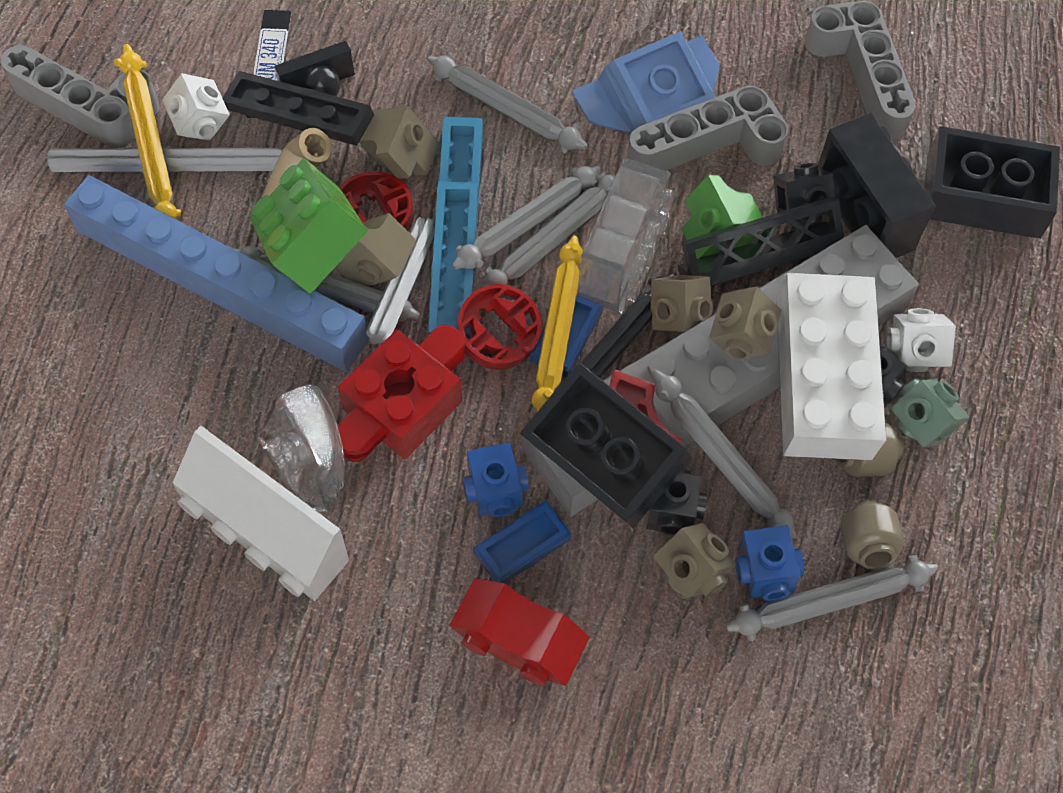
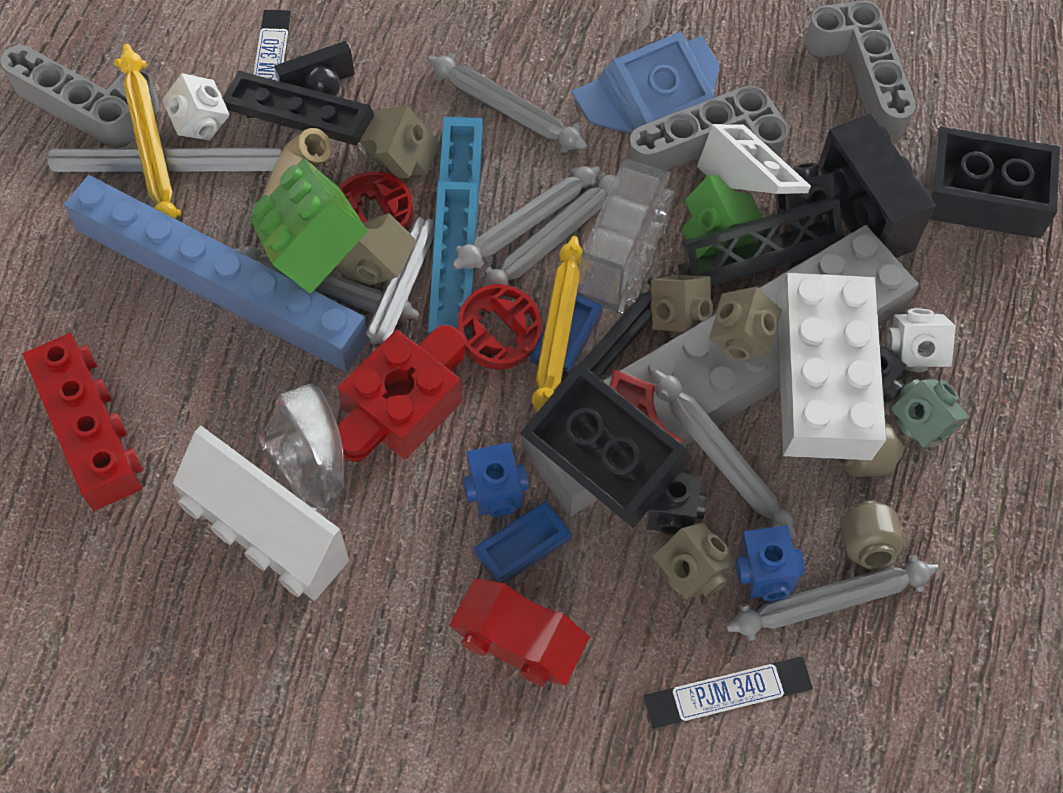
none -> red brick [22,333,144,512]
none -> sticker [644,657,813,729]
none -> white slope [697,124,811,194]

